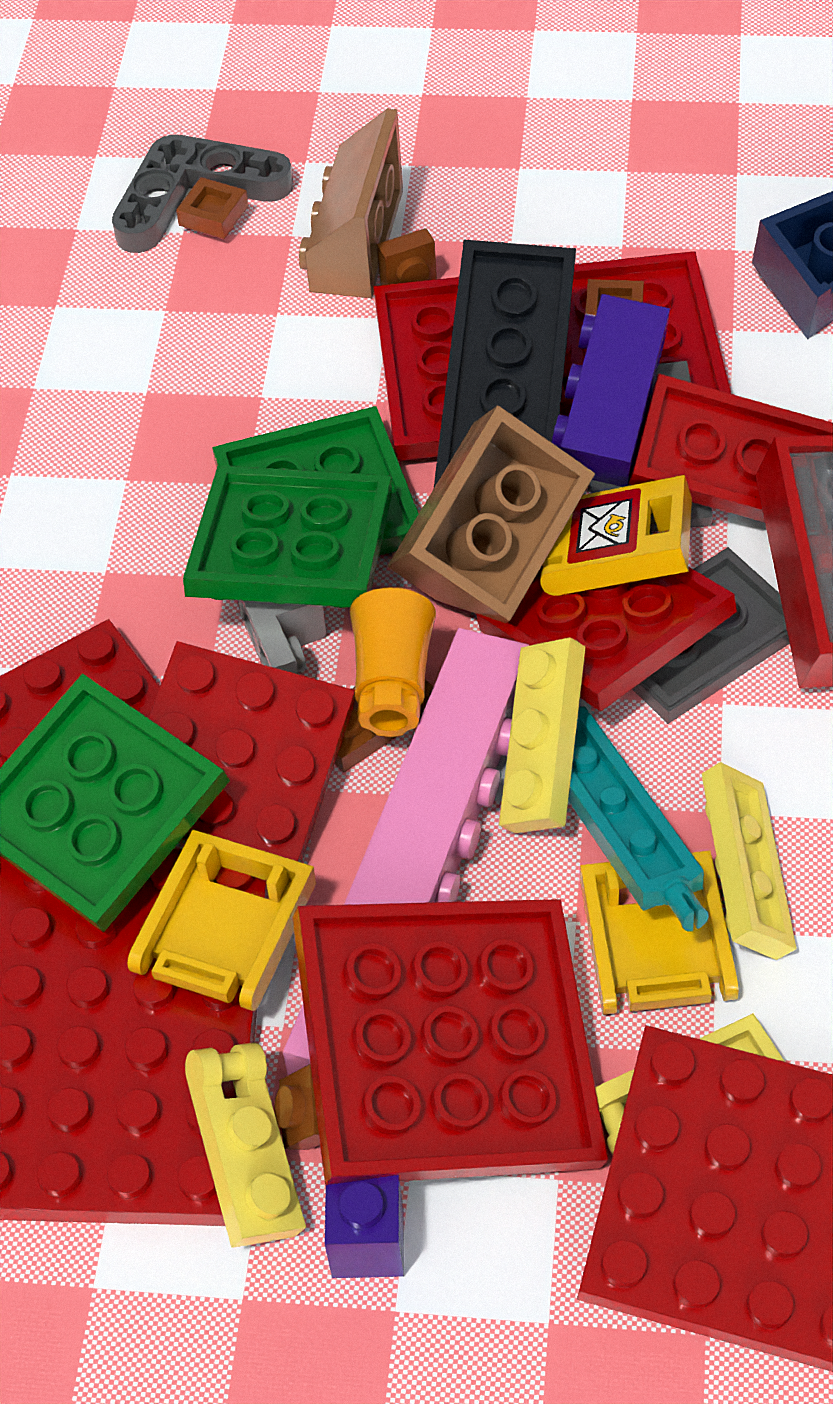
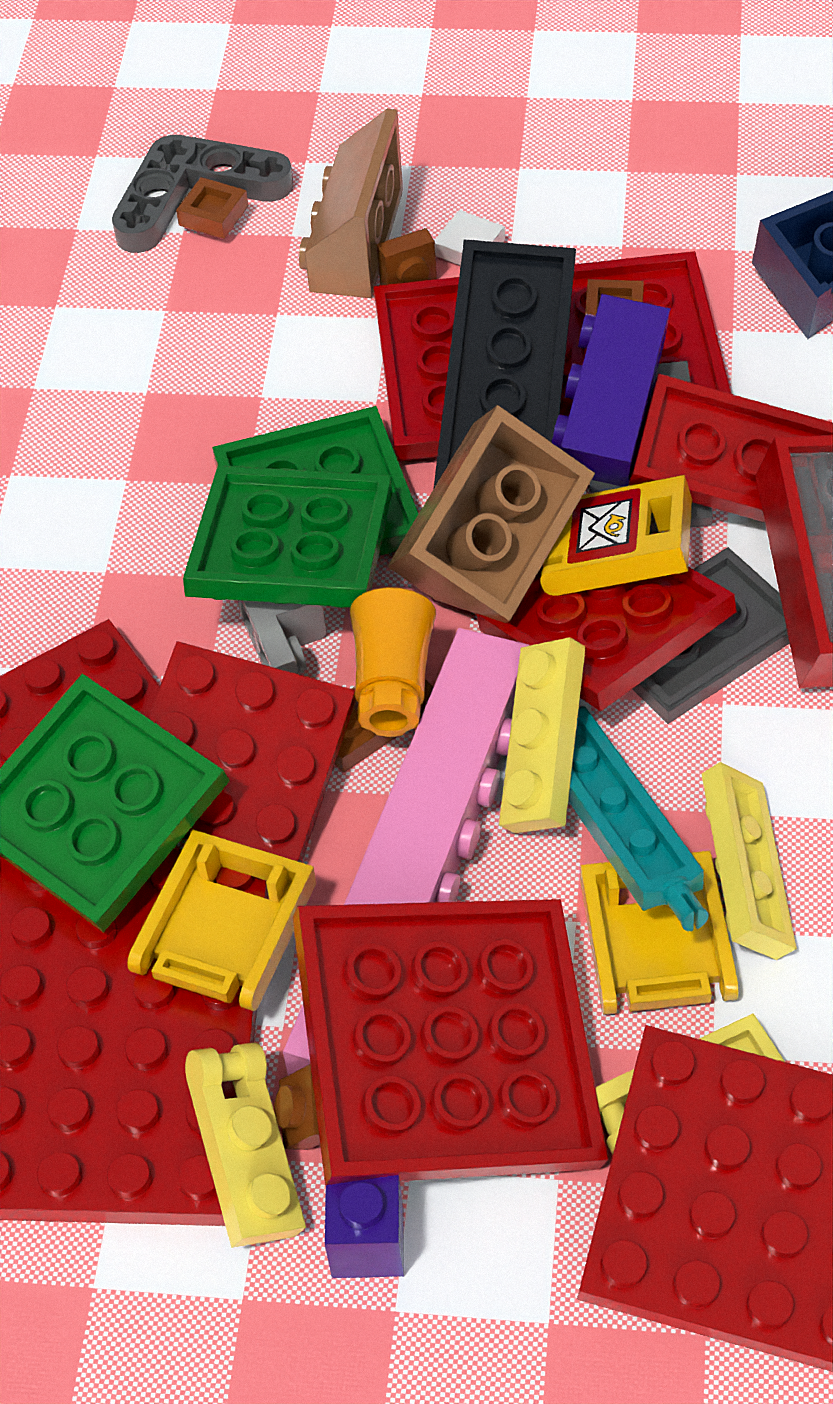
none -> white tile [434,210,505,266]

